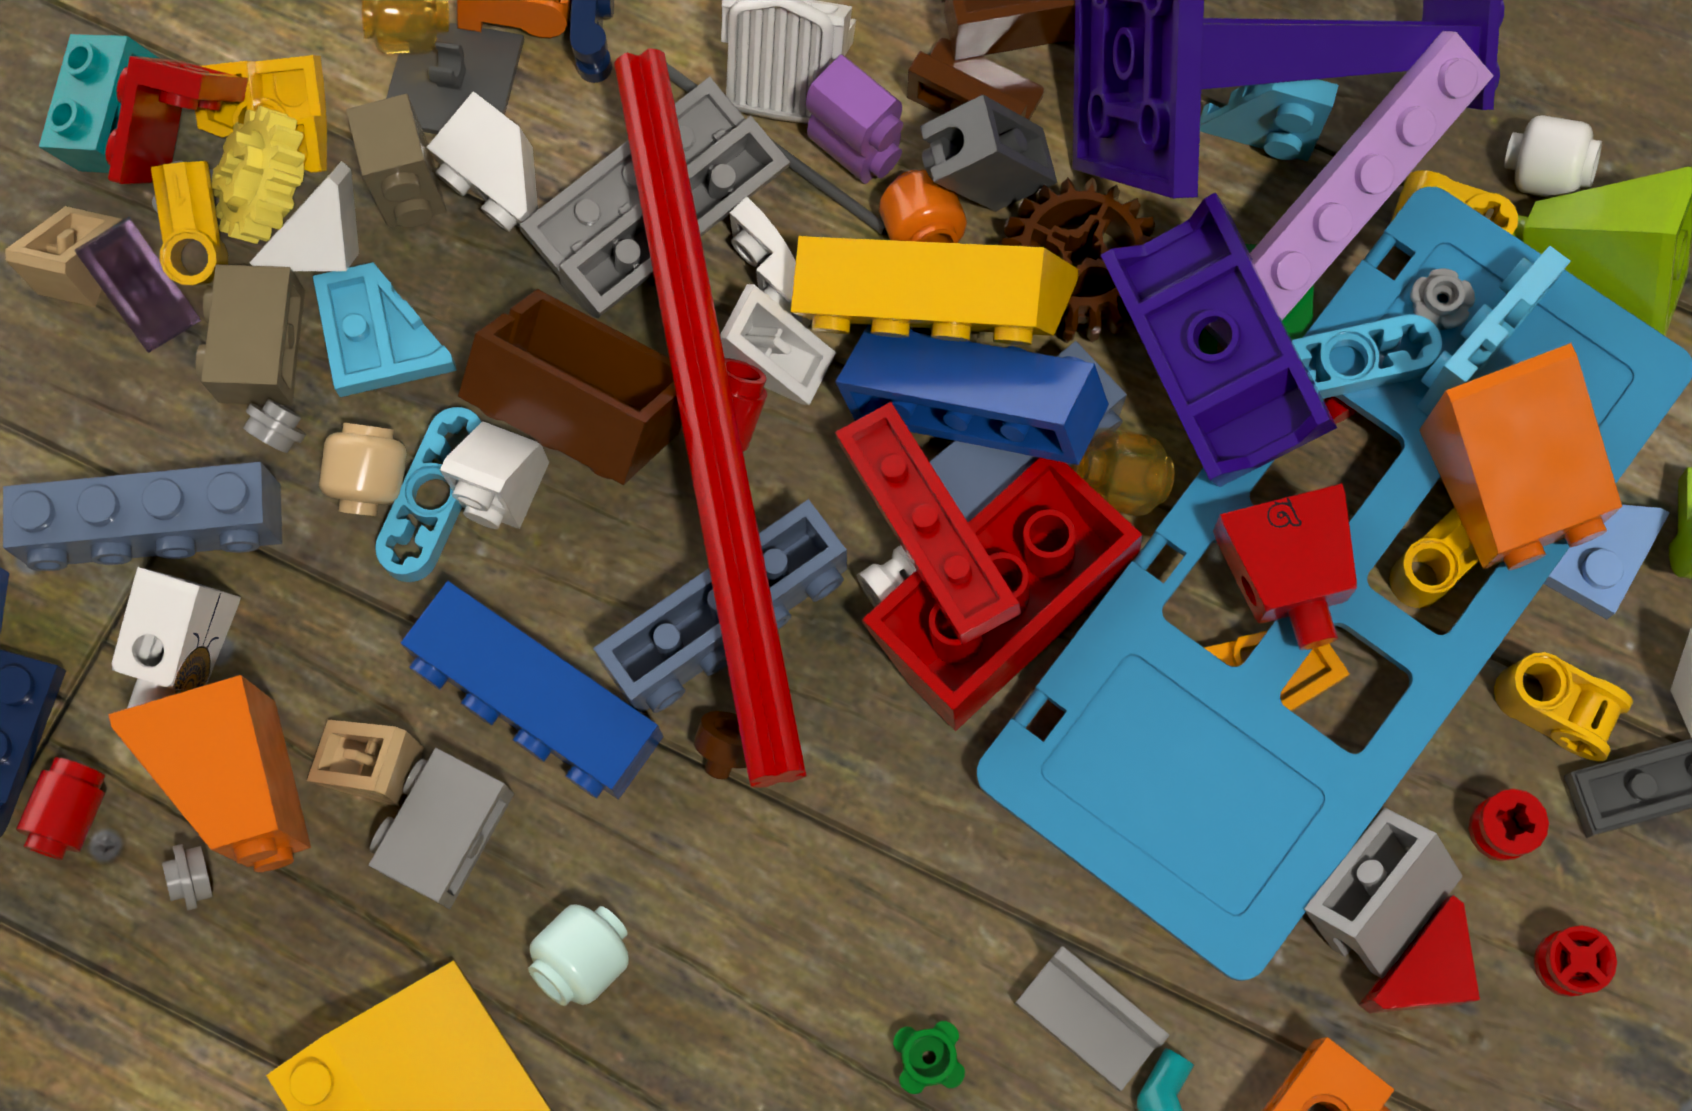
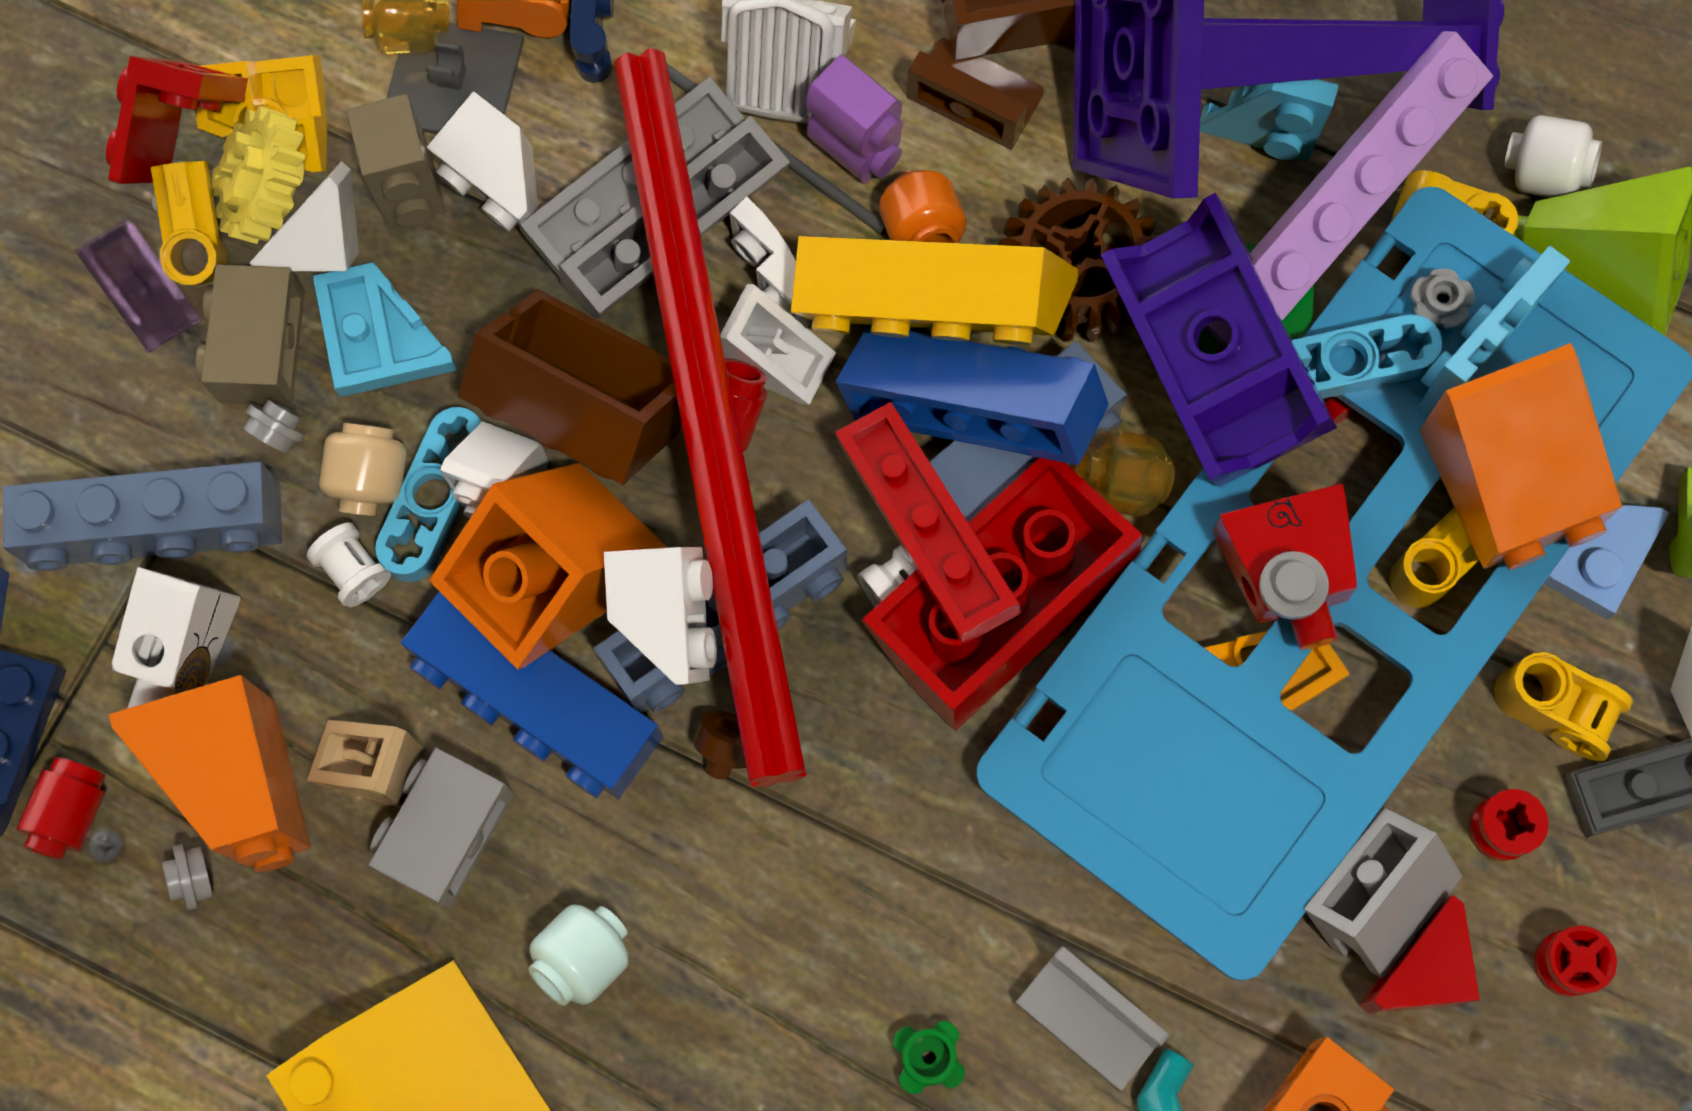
tan slope [5,206,123,307] -> none
teal brick [39,34,160,173] -> none
dark grey brick [920,95,1058,212] -> none
none -> white bush [306,523,391,608]
none -> orange slope [429,463,667,670]
none -> white slope [604,547,717,685]
none -> light grey plate [1259,551,1329,620]

